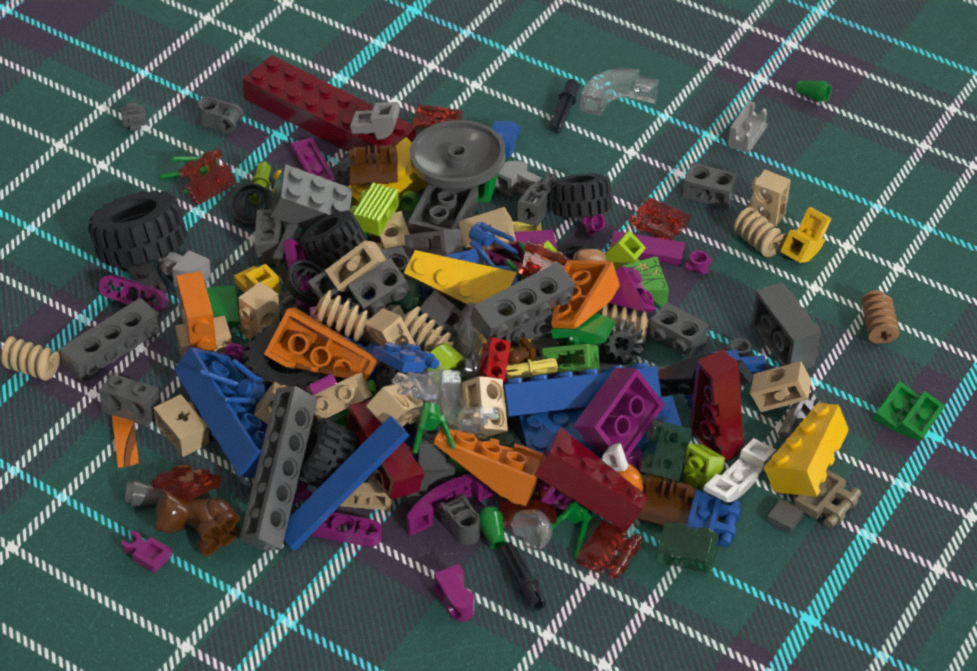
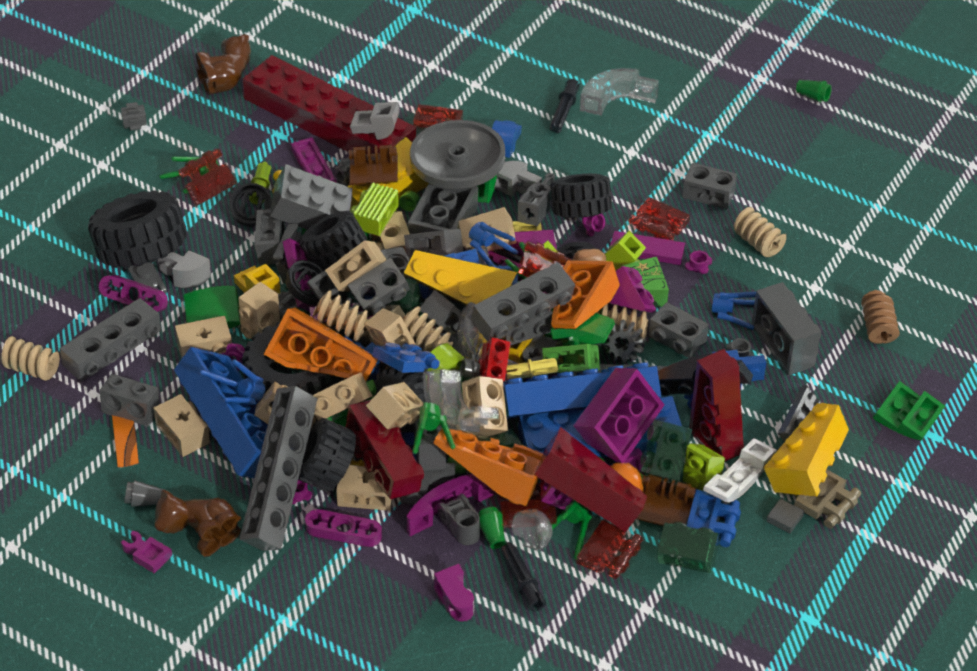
clear red plate [151,465,220,501] -> none
orange brick [176,271,217,351] -> none
dark grey piece [198,97,244,134] -> none
blue tile [284,416,410,550] -> none
magenta tile [302,374,337,395] -> none
clear plate [391,372,439,401] -> none
reddish brown piece [508,337,536,365] -> none
white tile [602,443,628,471] -> none
light grey hinge [728,101,768,153] -> none
tan brick [748,170,791,228] -> none
tan brick [750,361,811,412] -> none
yellow brick [780,208,832,263] -> none
none -> reddish brown animal [195,34,251,95]
none -> blue plant [712,292,756,330]

